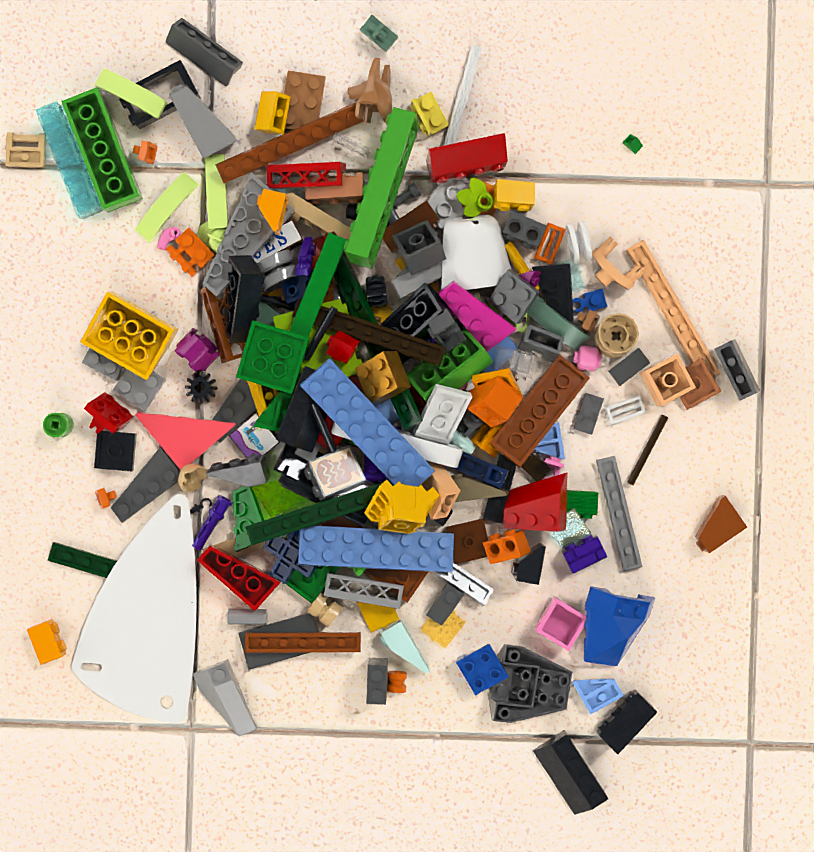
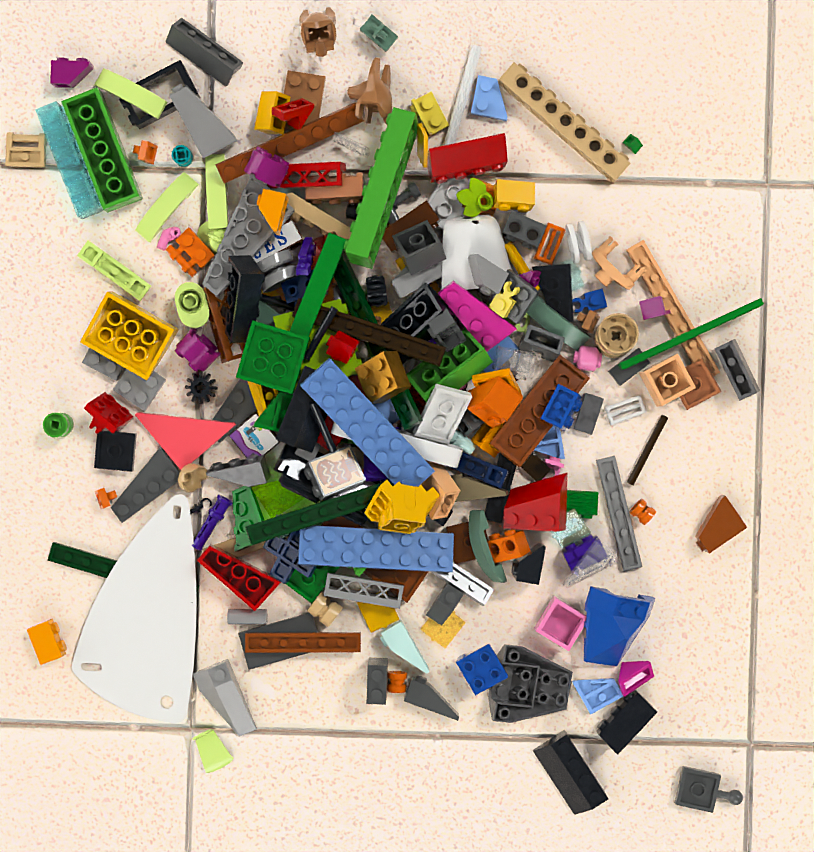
none -> magenta slope [50,57,93,88]
none -> yellowish green slope [77,240,151,301]
none -> teal wheel [171,145,193,167]
none -> yellowish green piece [175,282,209,328]
none -> yellowish green piece [192,729,234,773]
none -> magenta brick [244,146,289,188]
none -> red slope [272,98,314,130]
none -> medium nougat piece [299,7,336,57]
none -> dark grey slope [404,675,459,721]
none -> yellow piece [417,123,428,168]
none -> light grey slope [468,254,509,296]
none -> sand green slope [469,510,507,583]
none -> light blue wing [471,75,508,121]
none -> light yellow plate [489,281,520,318]
none -> tan brick [498,62,631,183]
none -> blue bracket [541,384,583,432]
none -> clear slope [562,537,617,588]
none -> green tile [618,298,764,370]
none -> dark pink slope [618,661,654,697]
none -> orange wheel [629,498,657,525]
none -> magenta panel [639,296,671,320]
none -> dark grey plate [674,766,743,813]

